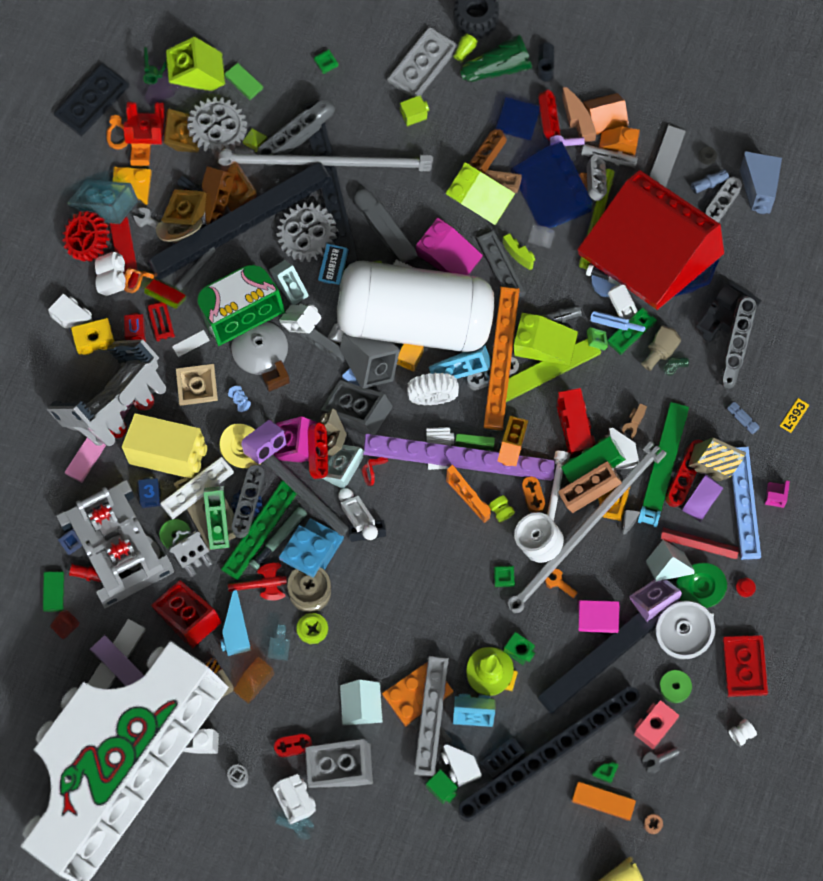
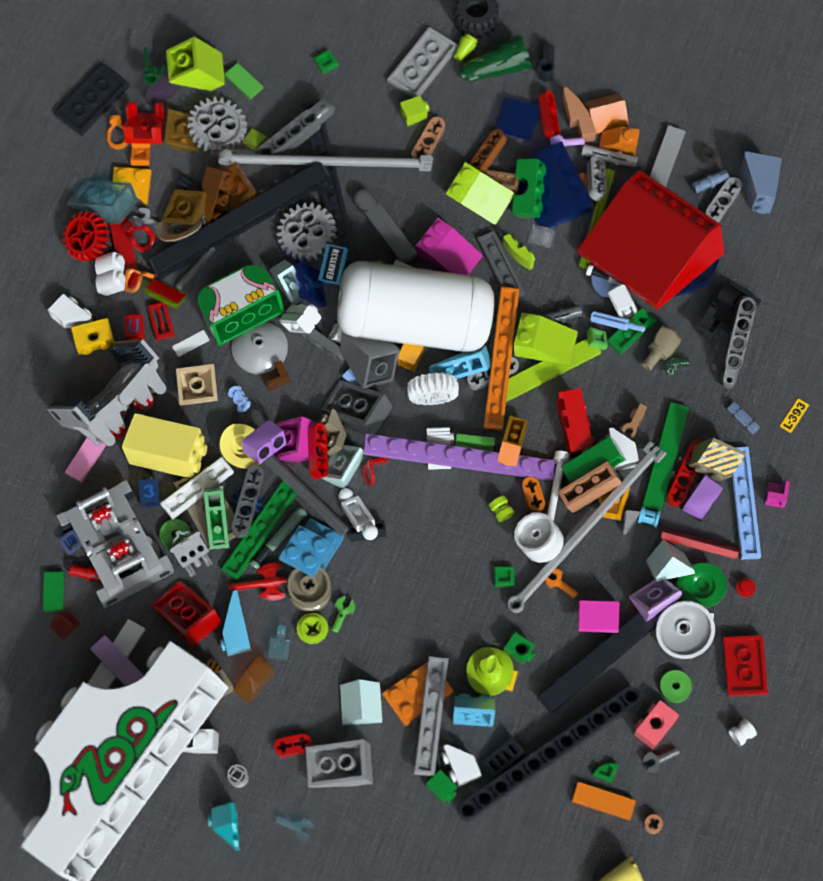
white brick [273,774,316,824] -> none
orange wing [446,465,491,523] -> none
none -> red piece [123,221,155,252]
none -> teal slope [208,803,240,850]
none -> clear blue tile [295,262,327,308]
none -> bright green bar [331,596,355,633]
none -> nougat beam [412,117,445,159]
none -> green arch [512,159,546,218]

